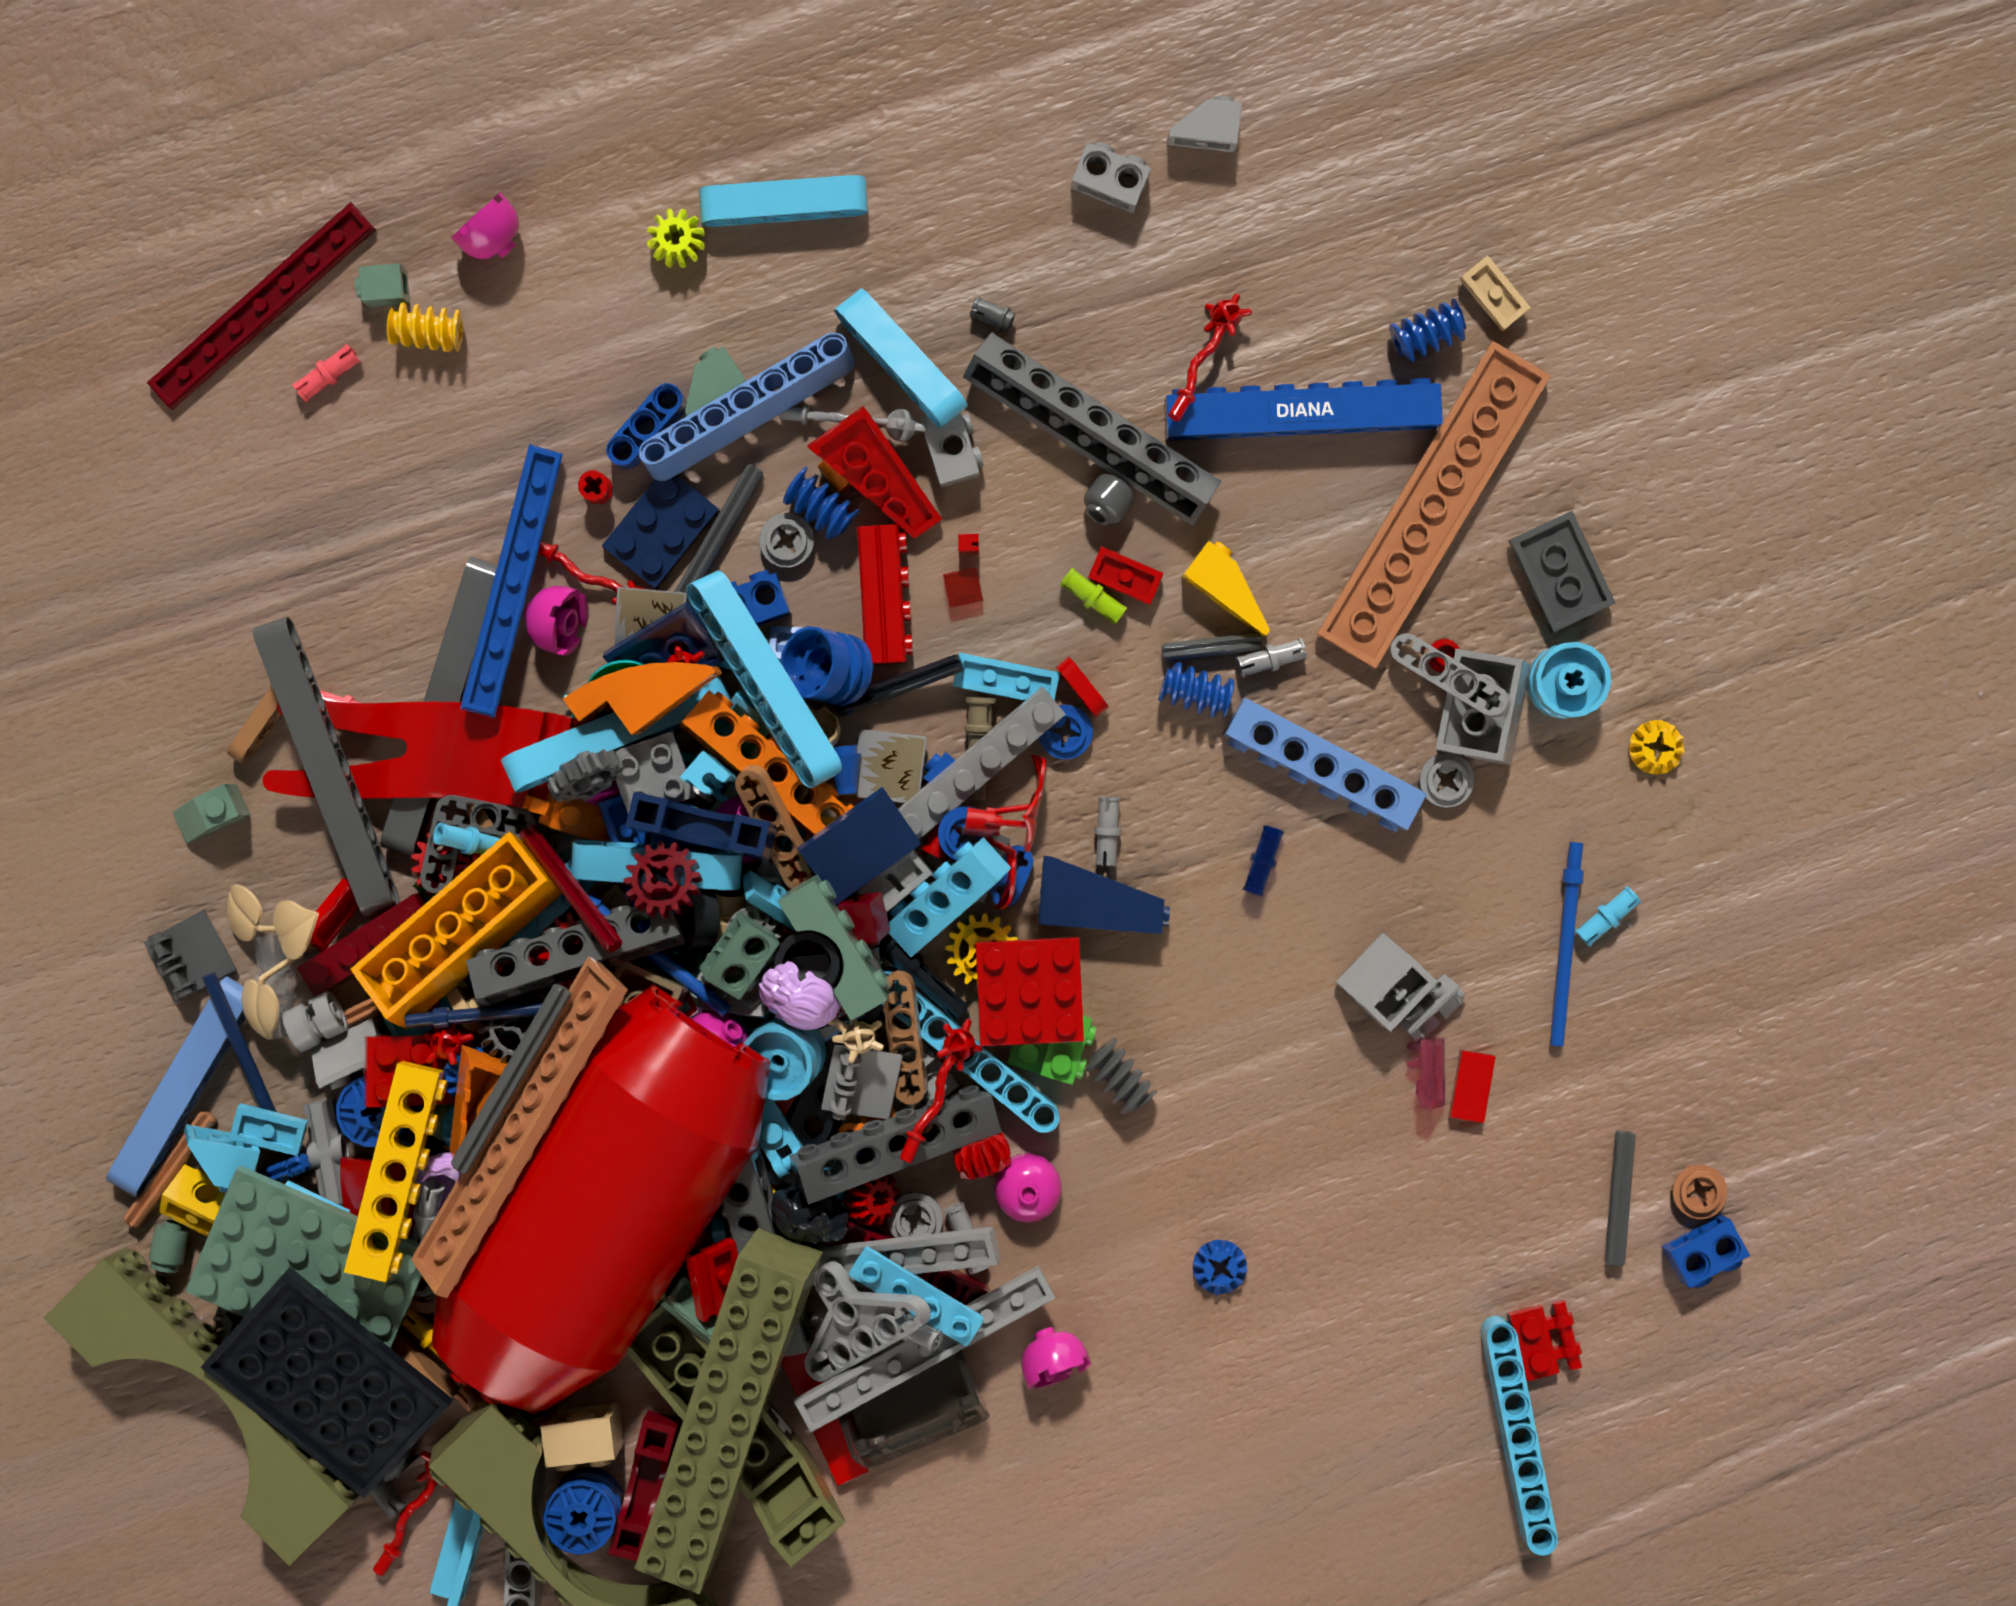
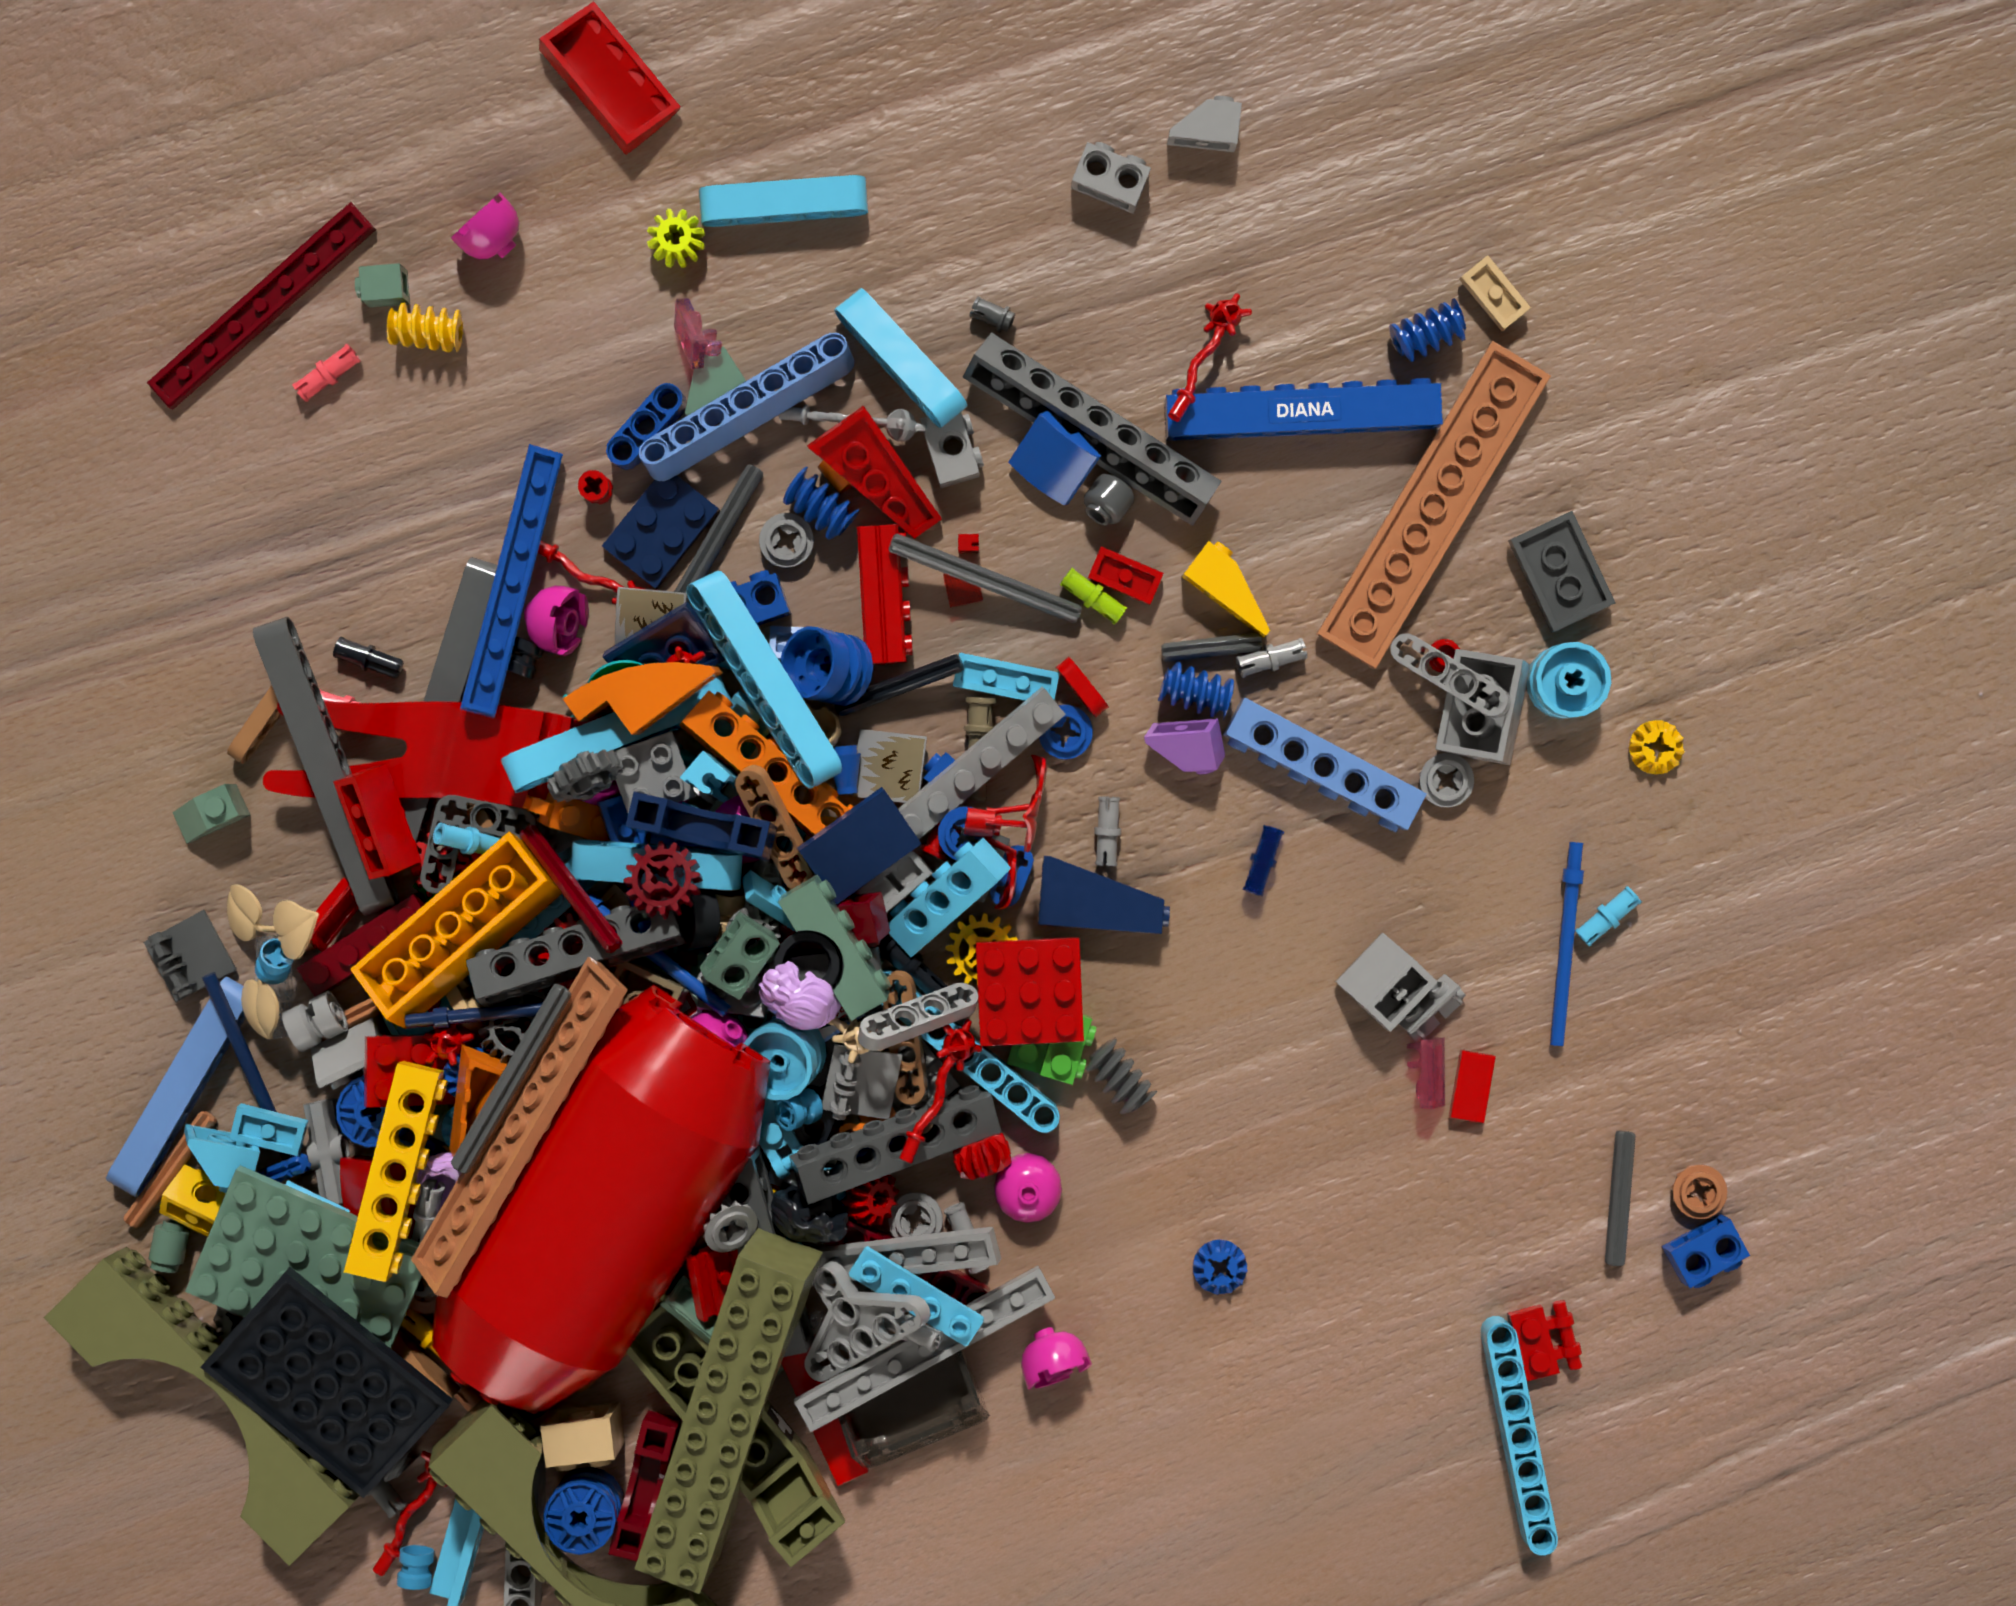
none -> dark azure wheel [255,938,295,985]
none -> black axle [333,637,404,678]
none -> red brick [333,764,422,880]
none -> dark azure wheel [397,1545,435,1590]
none -> black wheel [507,636,545,680]
none -> red slope [539,1,681,155]
none -> clear pink plate [674,298,722,369]
none -> light grey gear [703,1201,758,1252]
none -> dark azure wheel [774,1088,823,1131]
none -> light grey beam [858,983,978,1051]
none -> dark grey axle [889,534,1082,623]
none -> blue slope [1008,411,1101,506]
none -> medium lavender slope [1144,718,1225,774]

